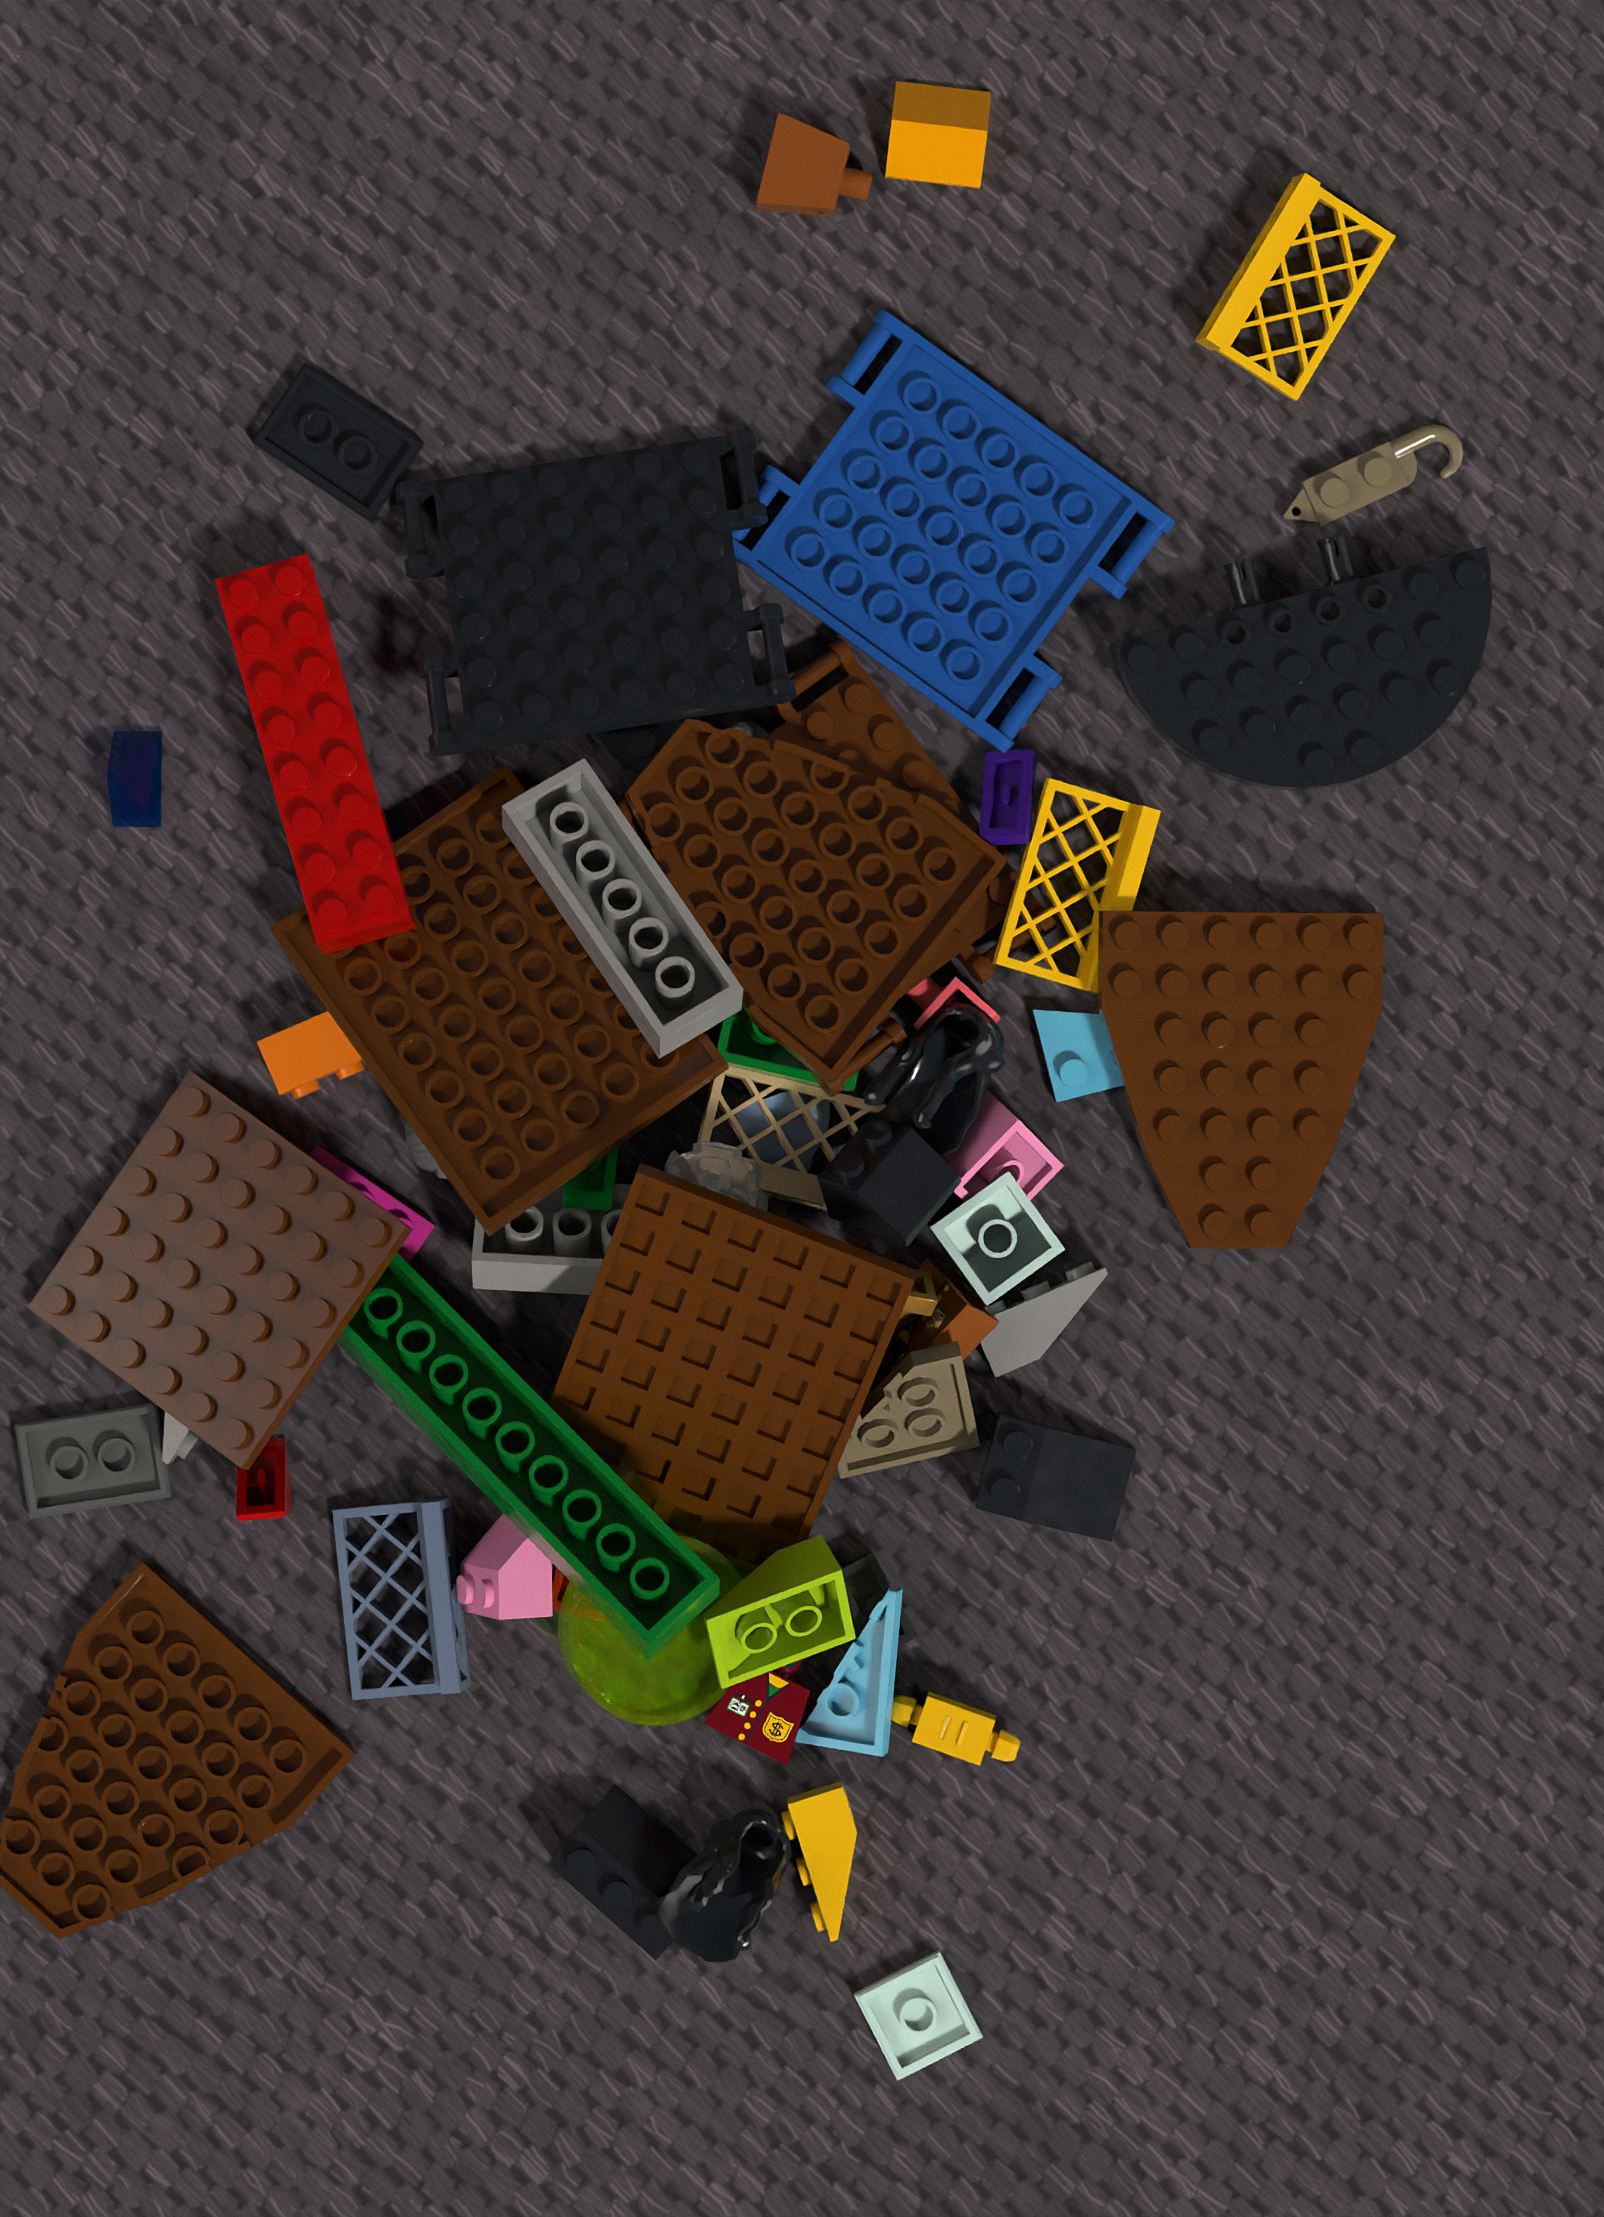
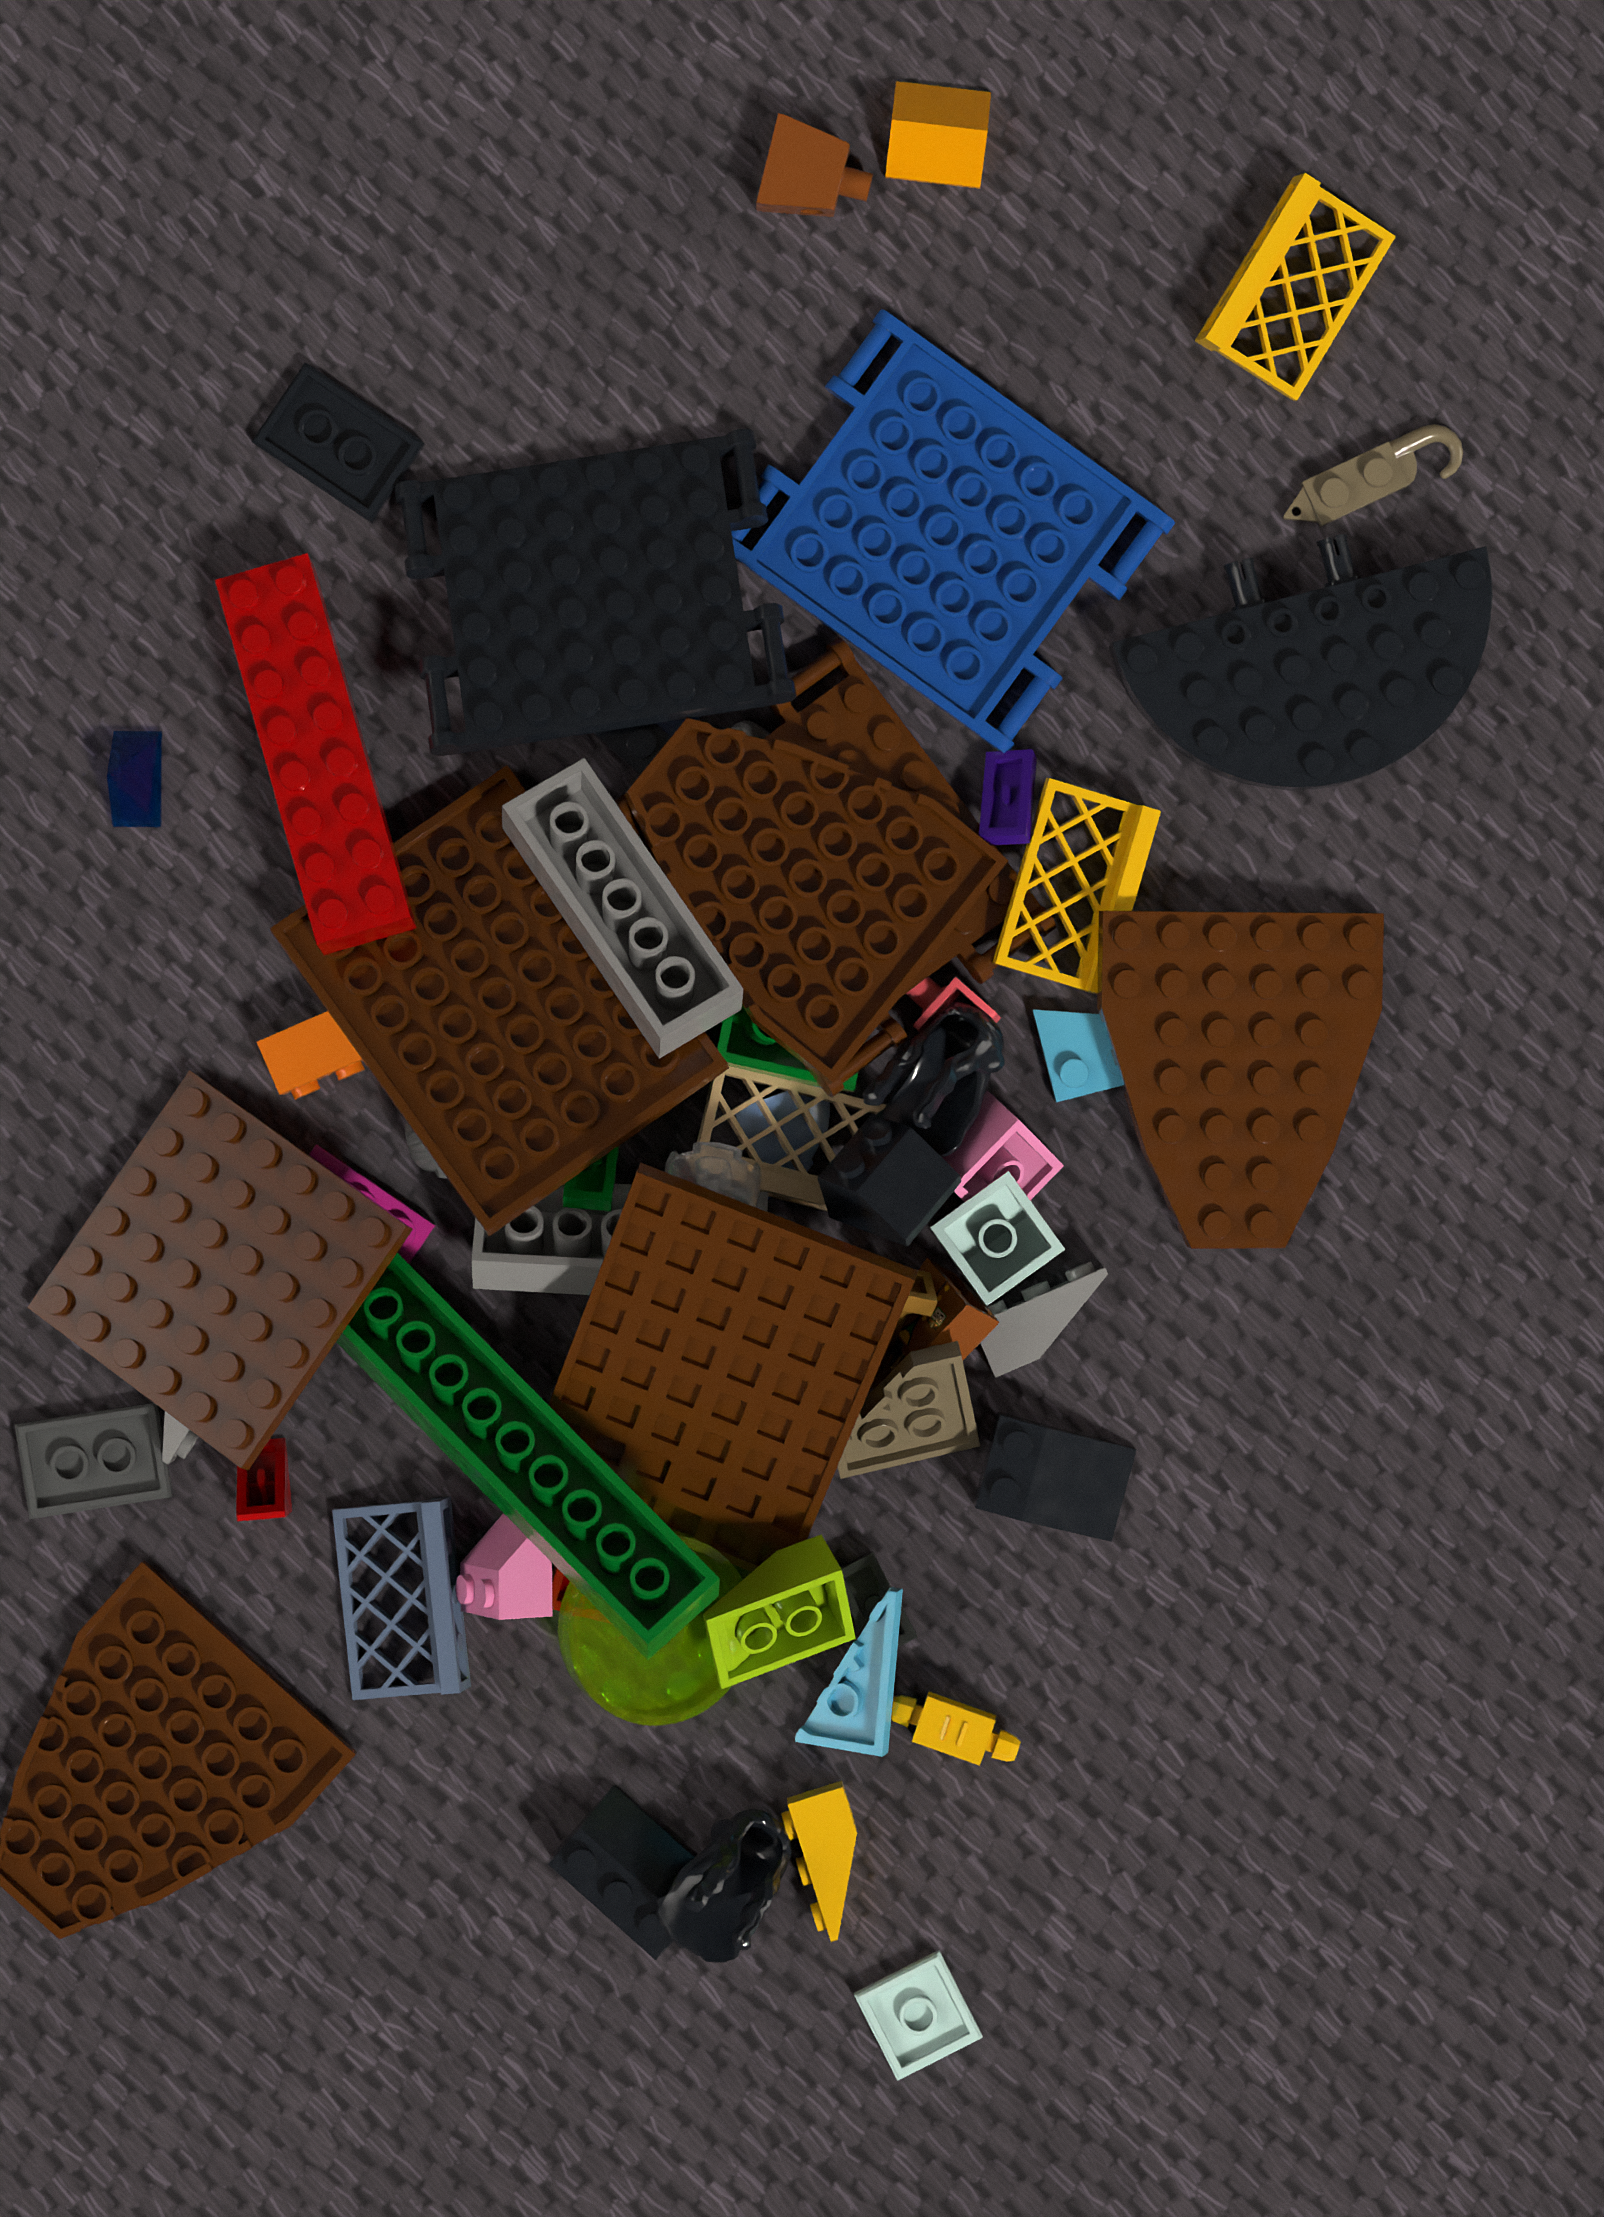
dark red torso [705,1659,810,1765] -> none

